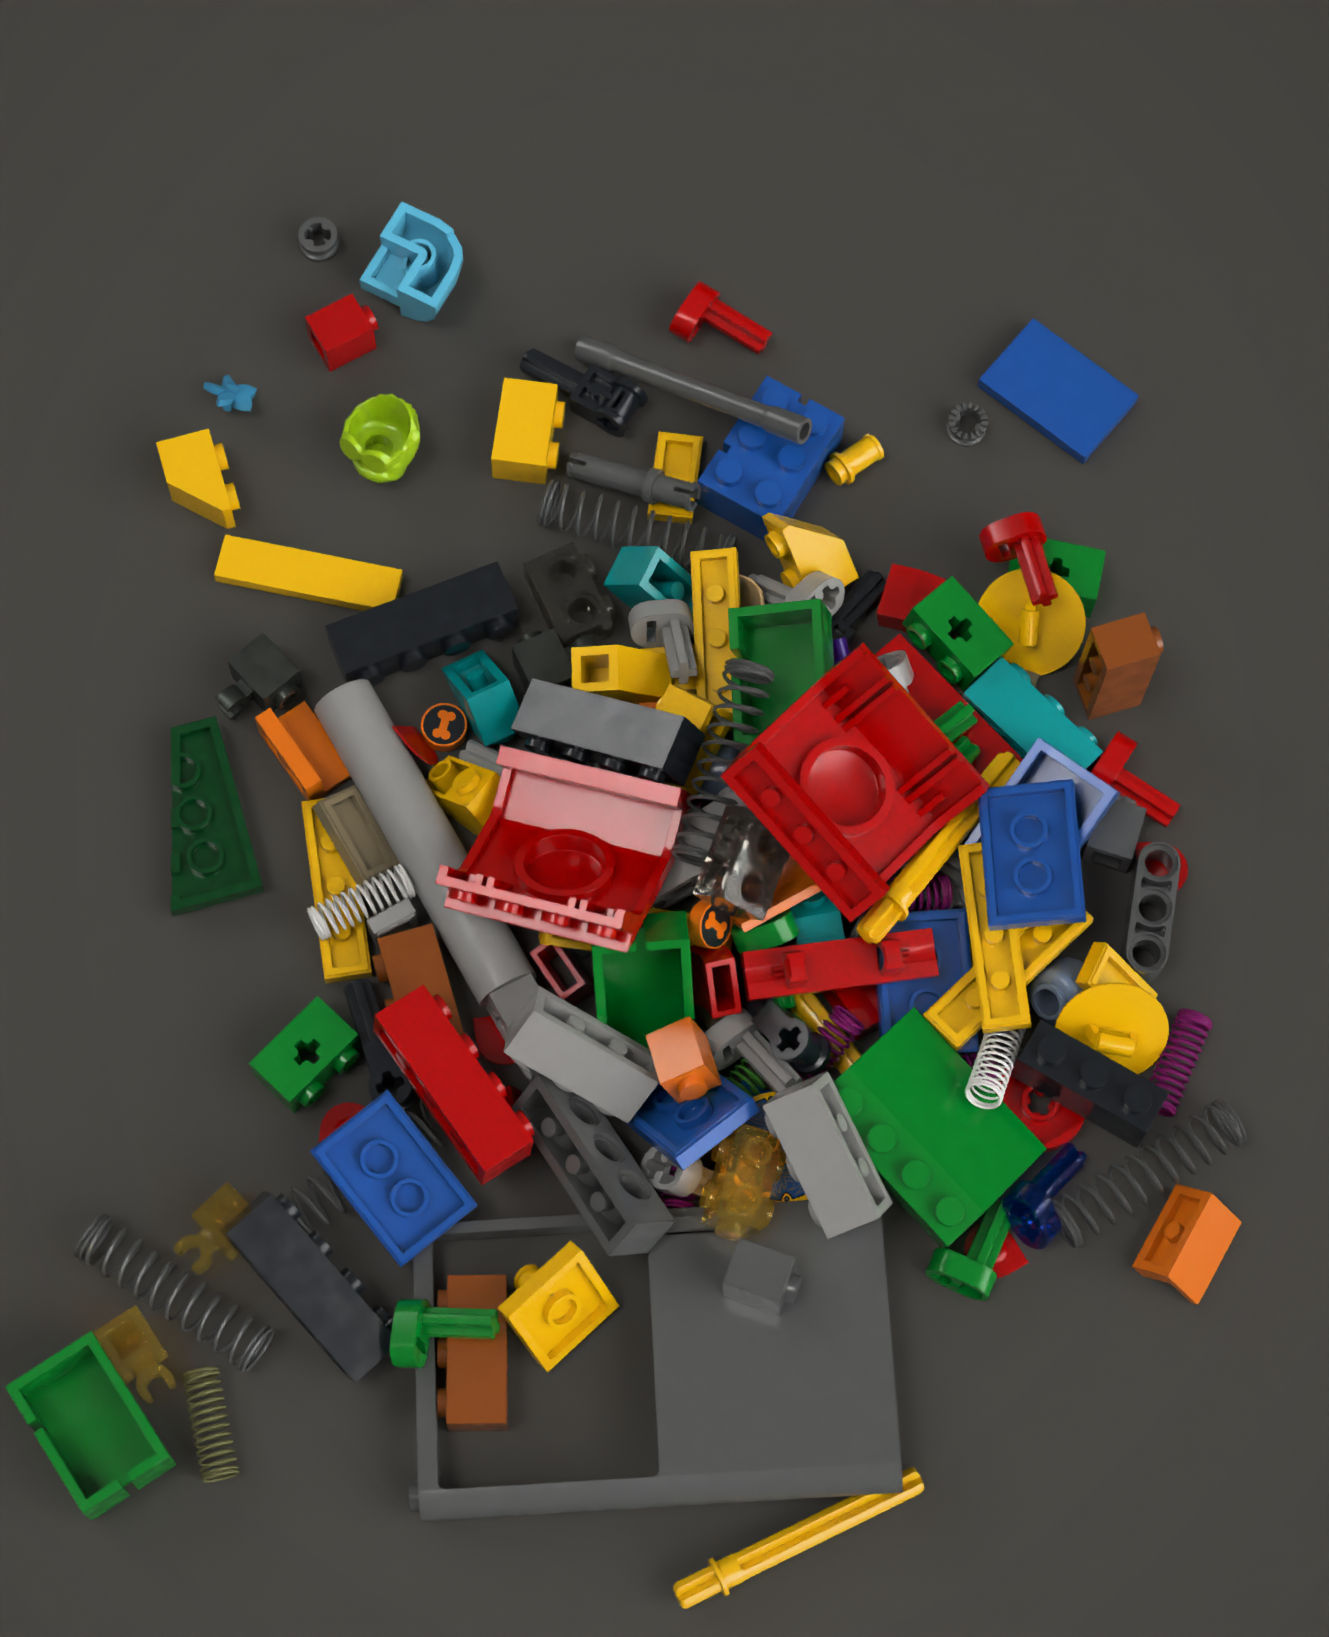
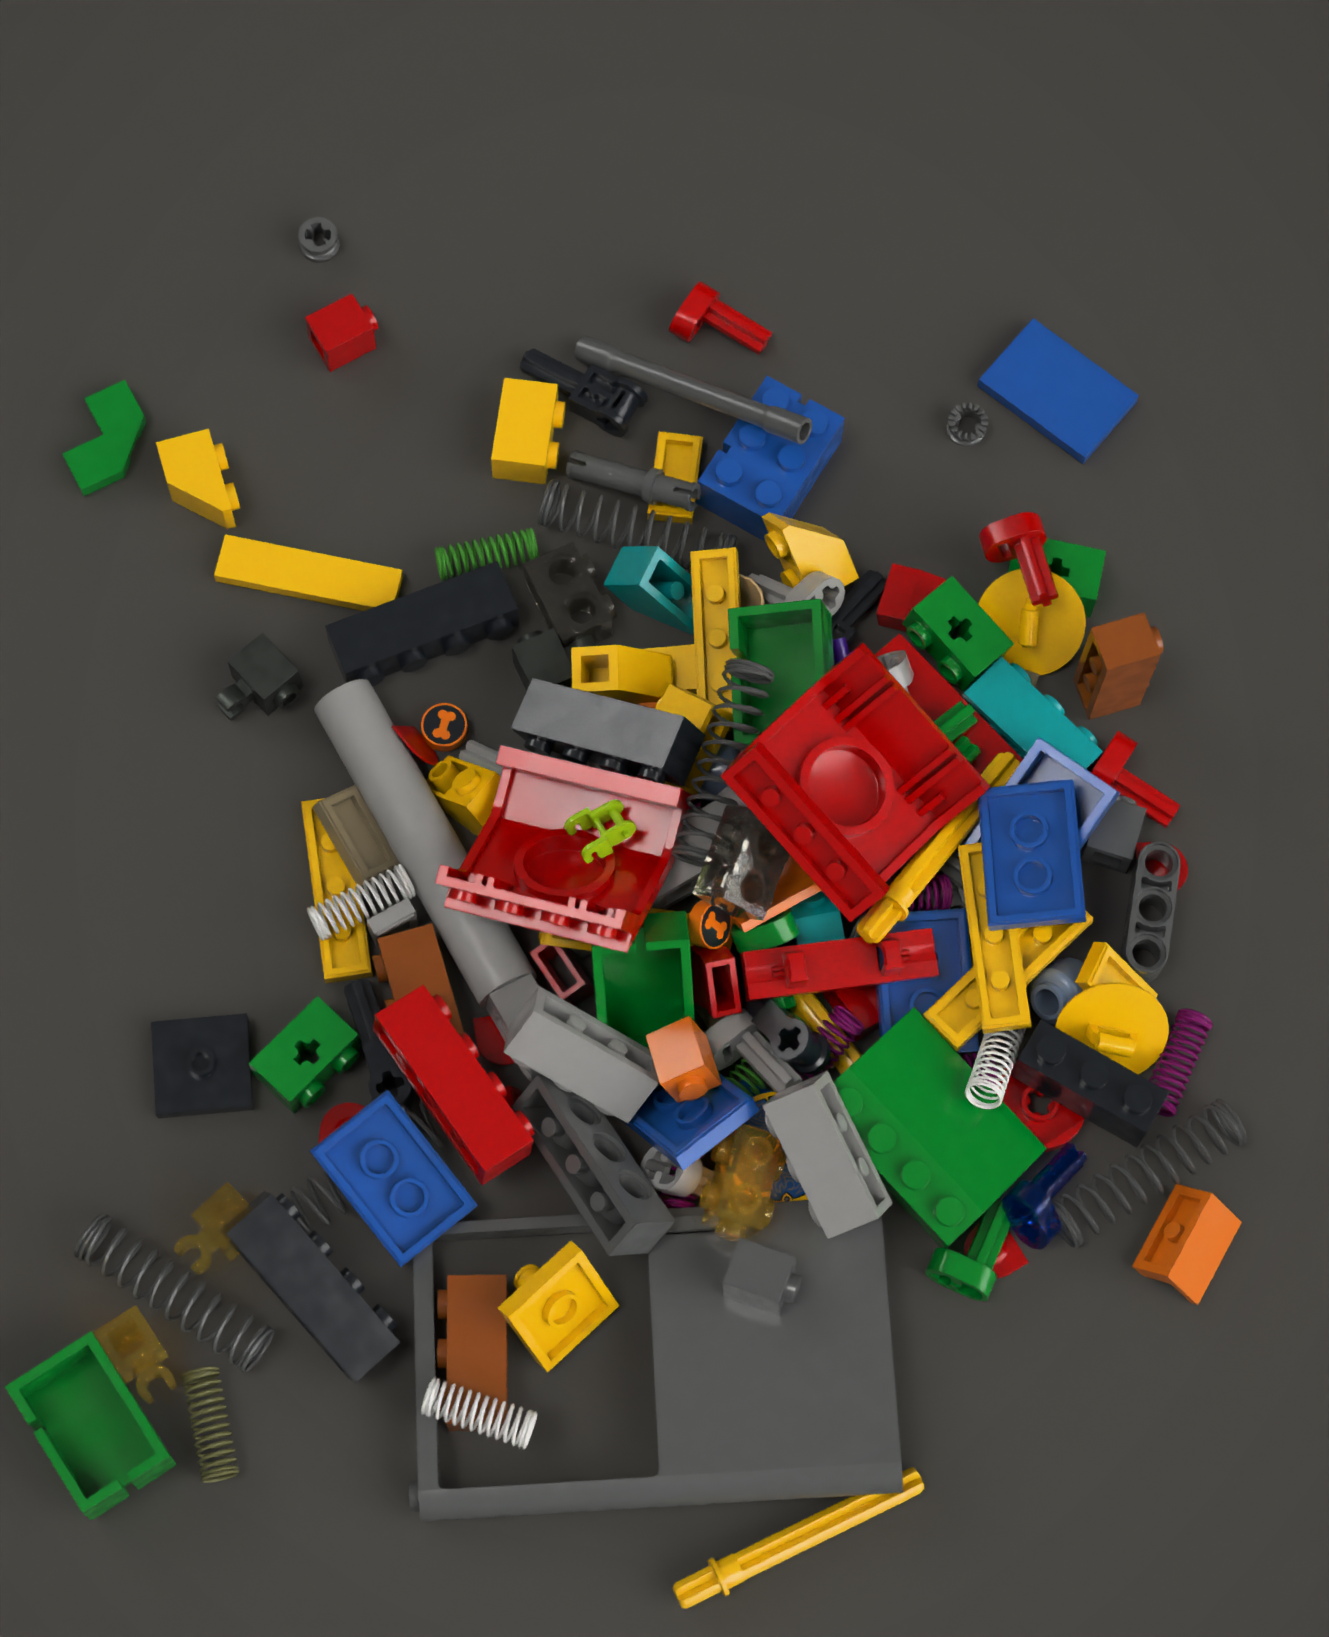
dark green wing [171,716,264,917] -> none
dark azure plant [203,375,257,412] -> none
orange panel [255,701,351,801] -> none
lime hair [339,394,421,483] -> none
medium azure brick [359,202,463,322] -> none
green piece [390,1298,500,1368] -> none
teal slope [441,649,520,747] -> none
light grey piece [628,599,698,684] -> none
yellow pin [825,433,884,486] -> none
none -> green tile [62,380,146,497]
none -> black plate [151,1013,254,1119]
none -> white piece [421,1377,537,1449]
none -> bright green piece [434,527,539,582]
none -> lime piece [564,800,636,863]

